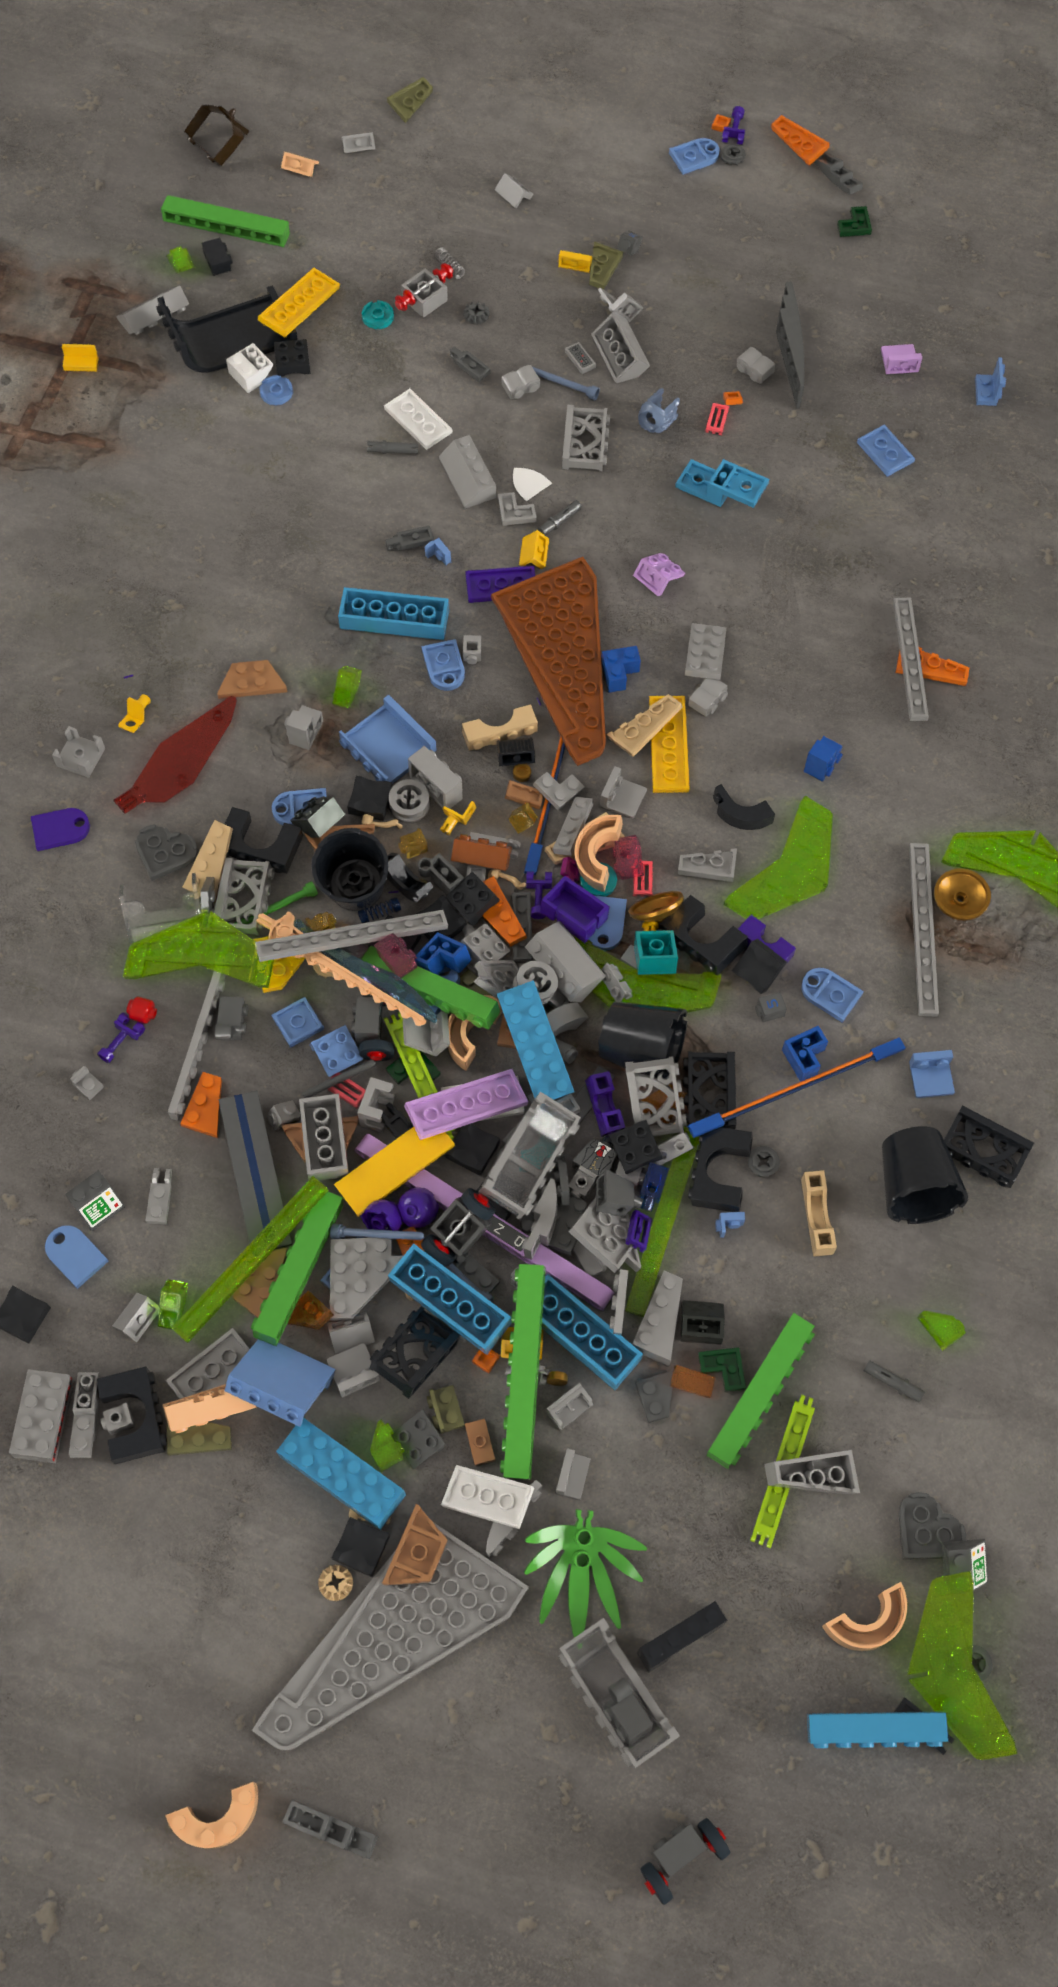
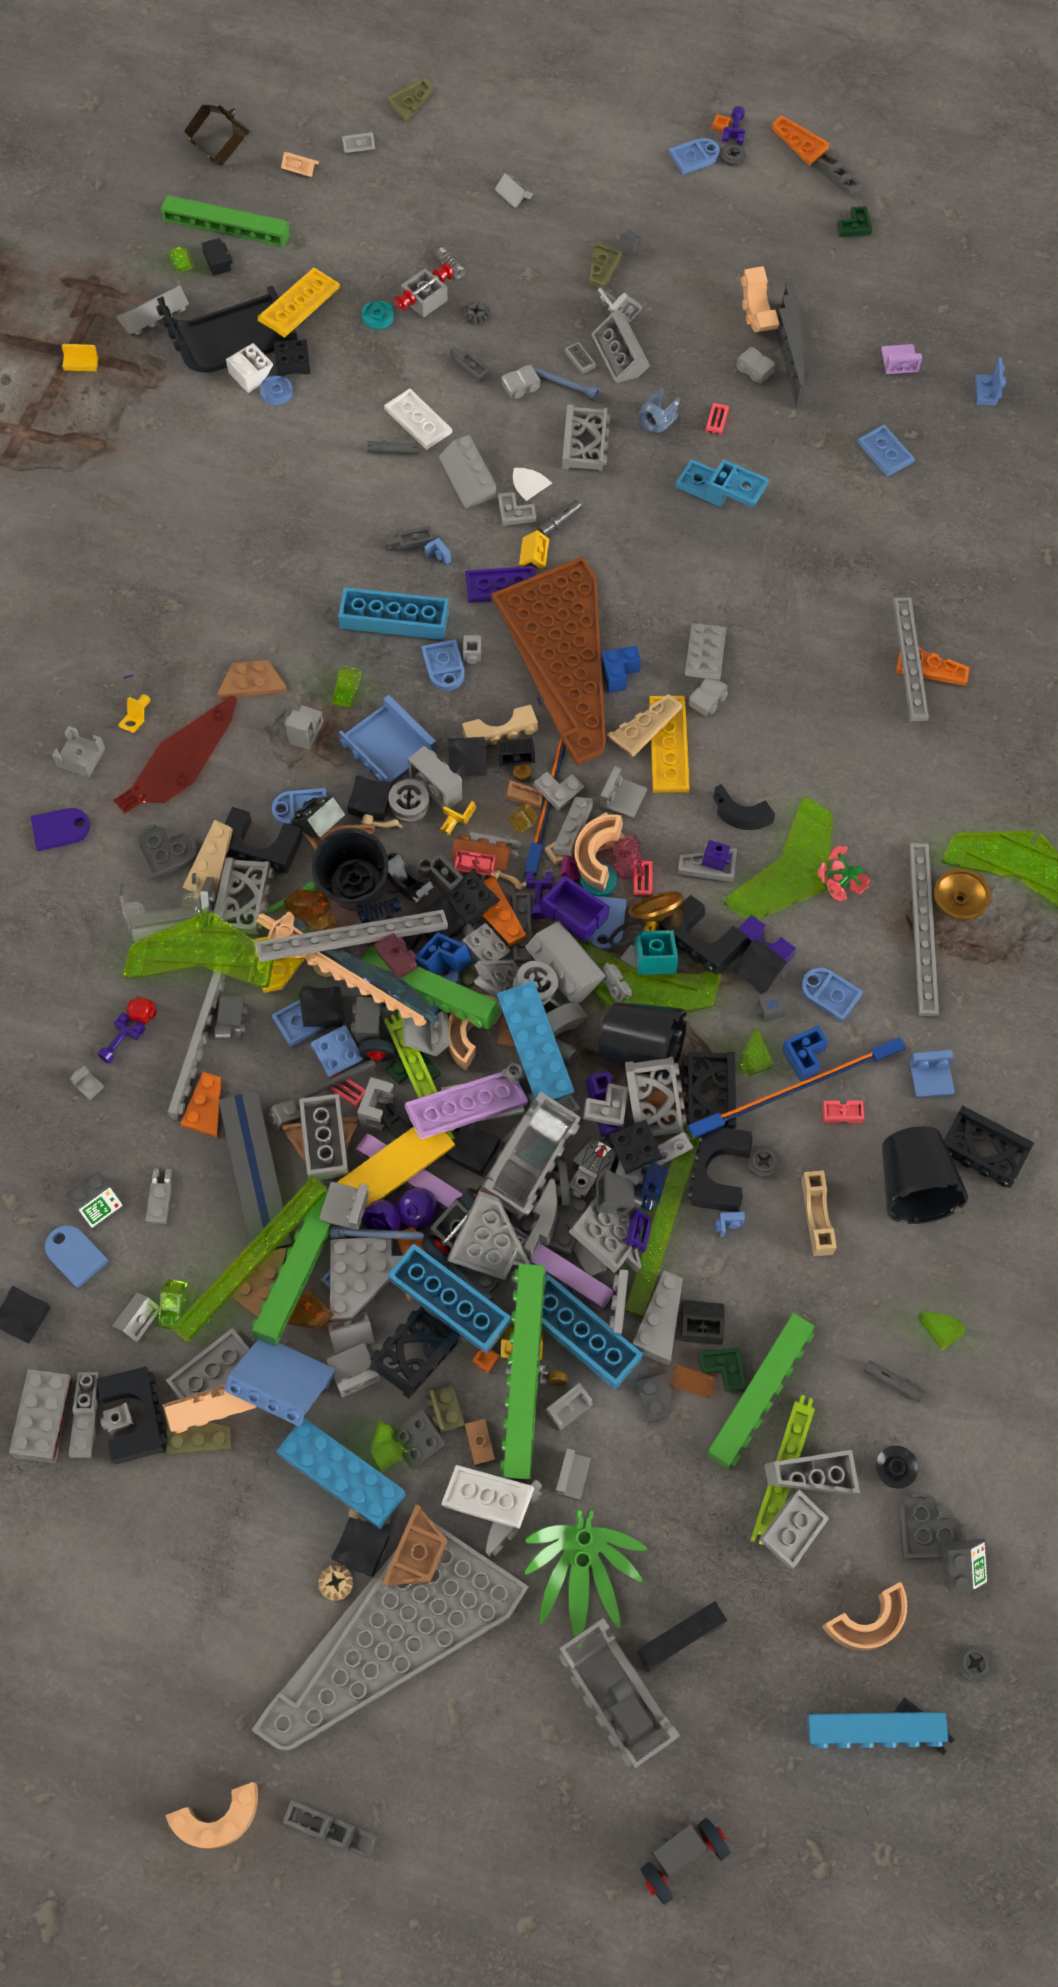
clear yellow brick [398,828,428,859] -> none
yellow panel [558,250,592,273] -> none
lavender bracket [633,553,685,596] -> none
orange tile [723,391,743,405] -> none
blue brick [804,736,843,782] -> none
clear neon green wing [907,1570,1018,1760] -> none
none -> clear orange brick [284,889,331,920]
none -> black brick [299,986,344,1027]
none -> light grey bracket [320,1182,370,1230]
none -> black brick [448,737,487,777]
none -> light grey wing [448,1191,530,1280]
none -> coral piece [455,850,496,875]
none -> light grey plate [502,1063,525,1084]
none -> light grey plate [583,1083,628,1127]
none -> black tyre [609,920,645,947]
none -> dark purple brick [702,840,732,871]
none -> light nougat brick [741,266,779,332]
none -> clear neon green slope [741,1028,773,1076]
none -> light grey plate [759,1489,829,1569]
none -> coral plant [818,846,870,901]
none -> coral piece [822,1101,865,1124]
none -> black dish [876,1446,919,1489]

